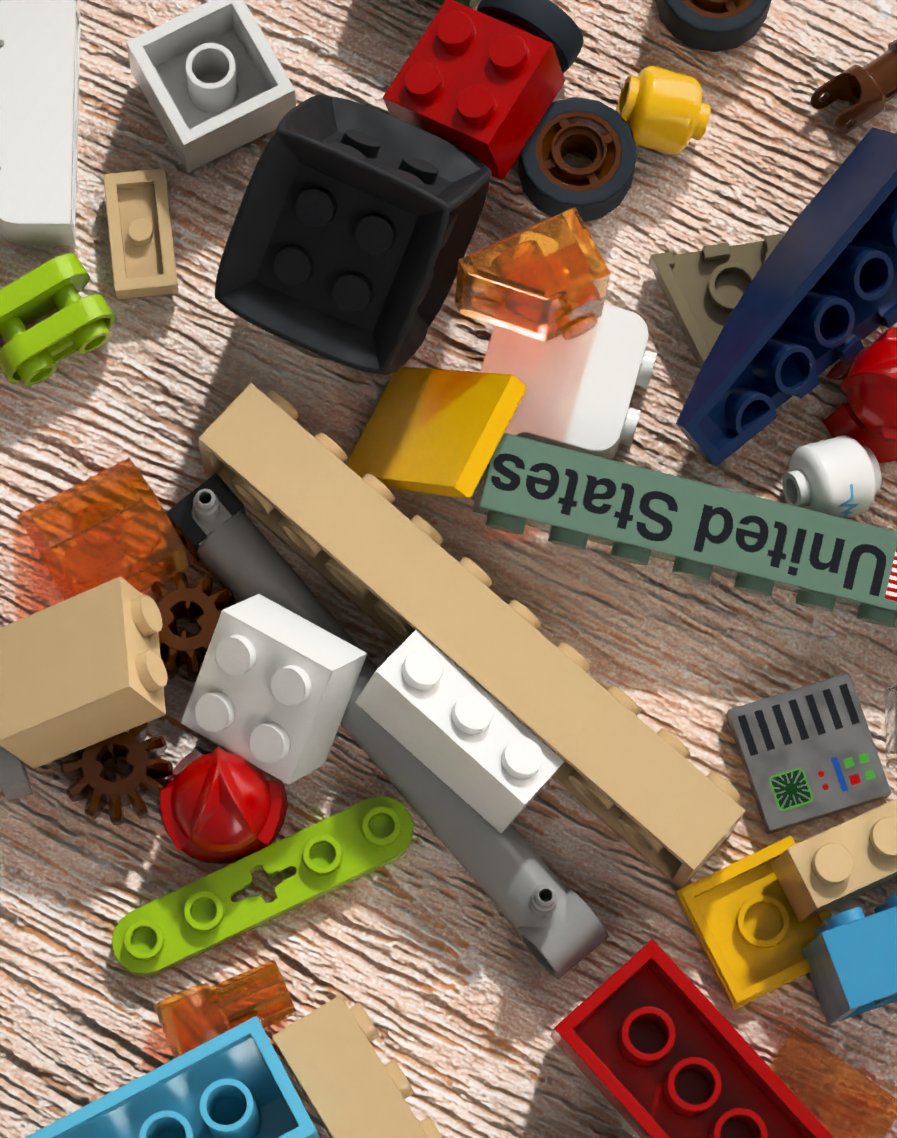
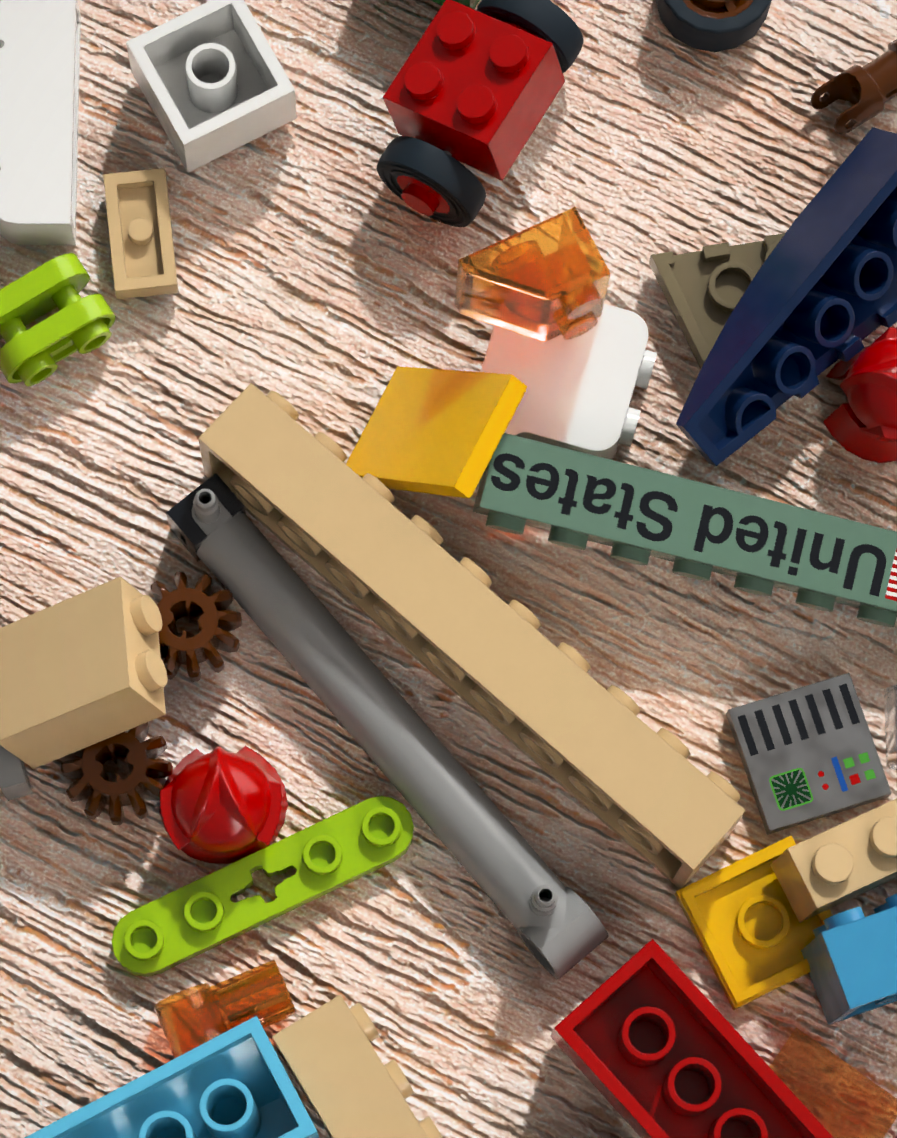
clear orange slope [17,457,189,601] -> none
white brick [181,594,367,785] -> none
black piece [215,94,492,375] -> none
white brick [355,629,565,834] -> none
wheel [518,97,637,223] -> none
yellow head [616,66,711,155] -> none
white head [782,435,882,519] -> none

